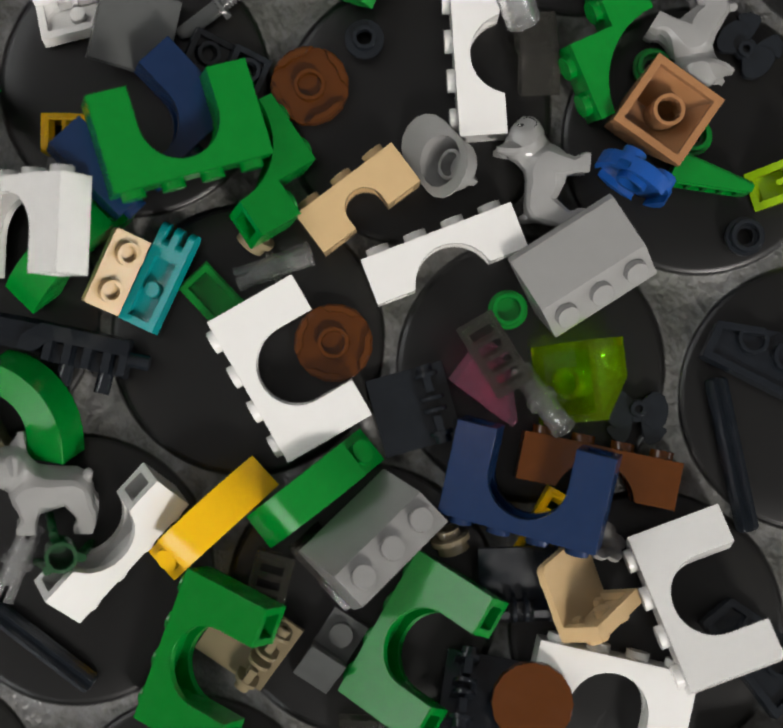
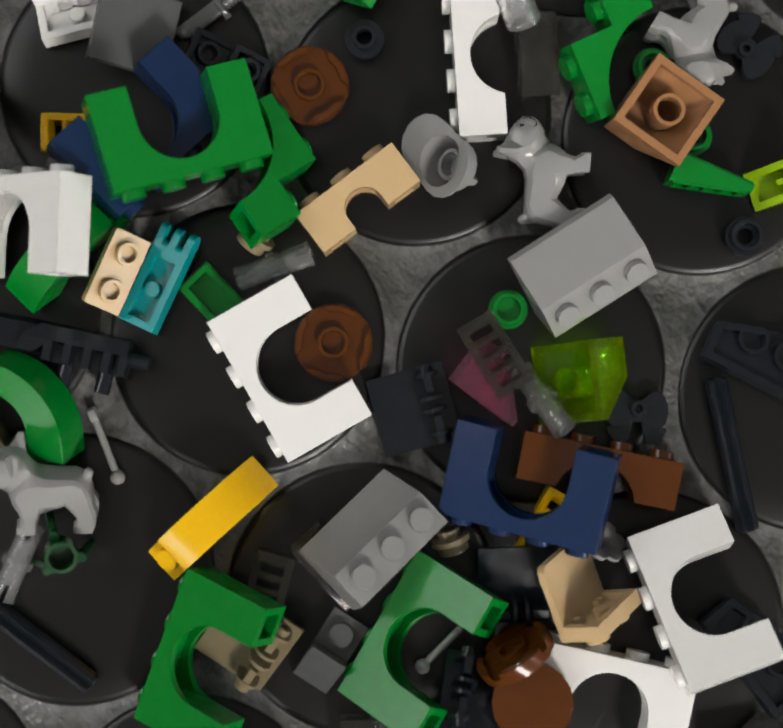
white arch [34,462,190,623] -> none
green arch [247,429,384,548] -> none
white arch [361,200,528,307] -> none
blue plate [594,145,676,208] -> none
none -> light grey hinge [86,406,126,485]
none -> light grey hinge [415,625,465,674]
none -> reddish brown tile [476,621,554,687]

